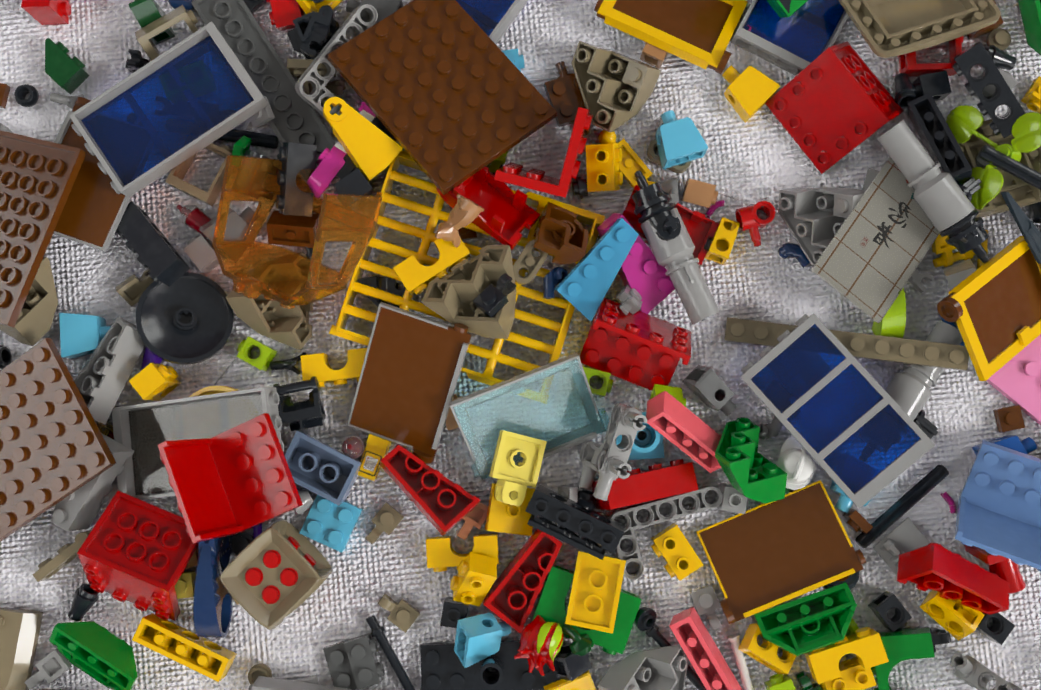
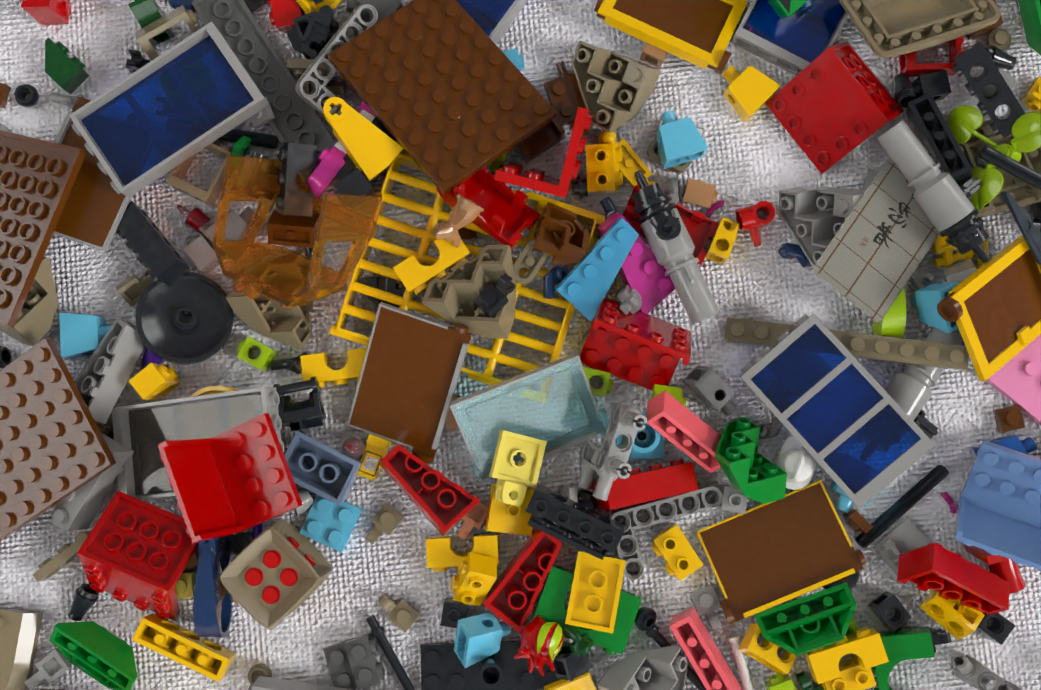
none -> reddish brown panel [515,118,565,164]
none -> dark blue arm [600,196,619,220]
none -> medium azure torso [911,282,959,333]

